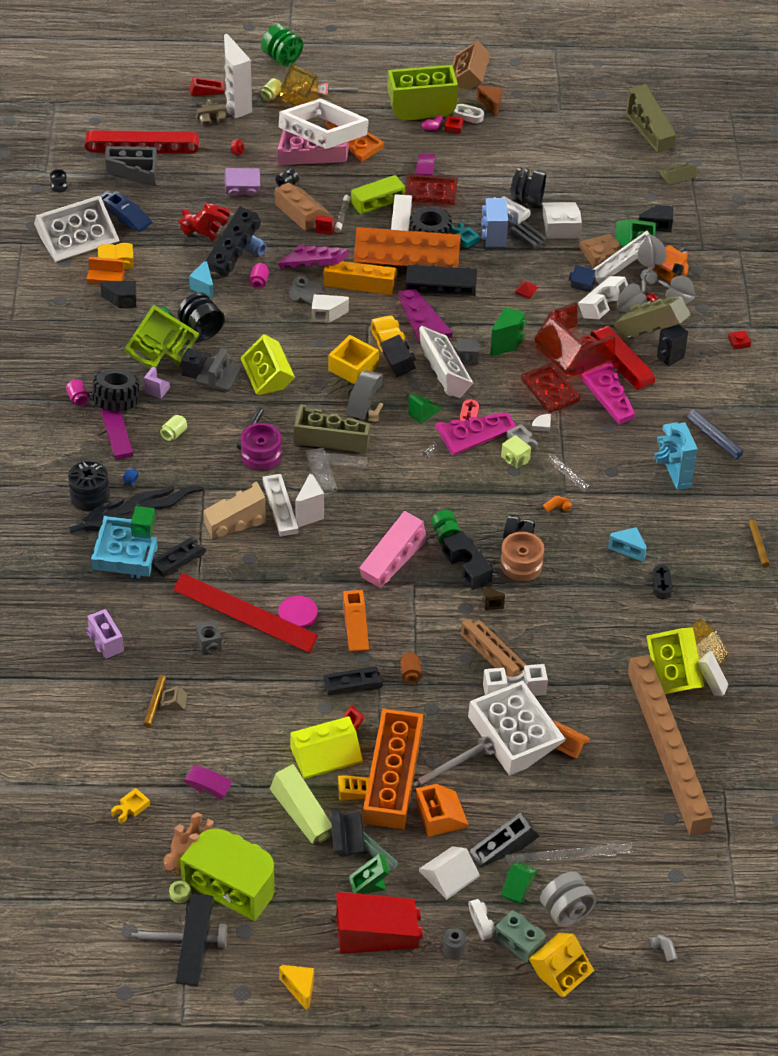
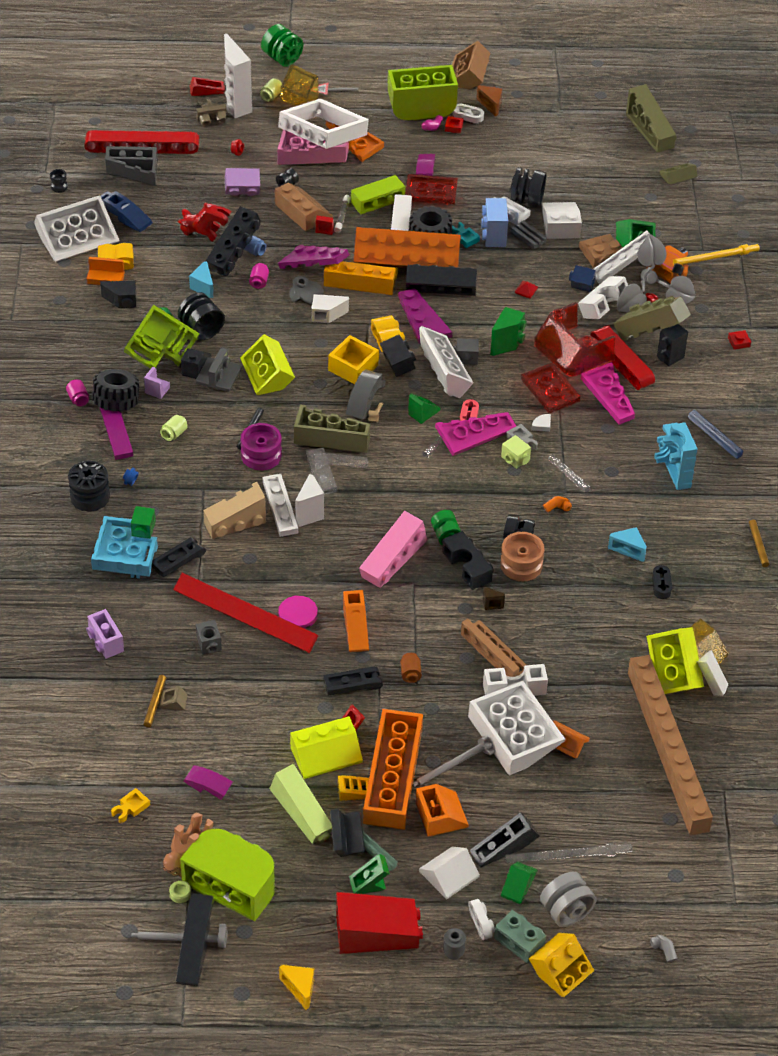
black piece [68,485,204,533] -> none
black slope [639,205,673,232] -> none
none -> yellow bar [673,244,760,265]

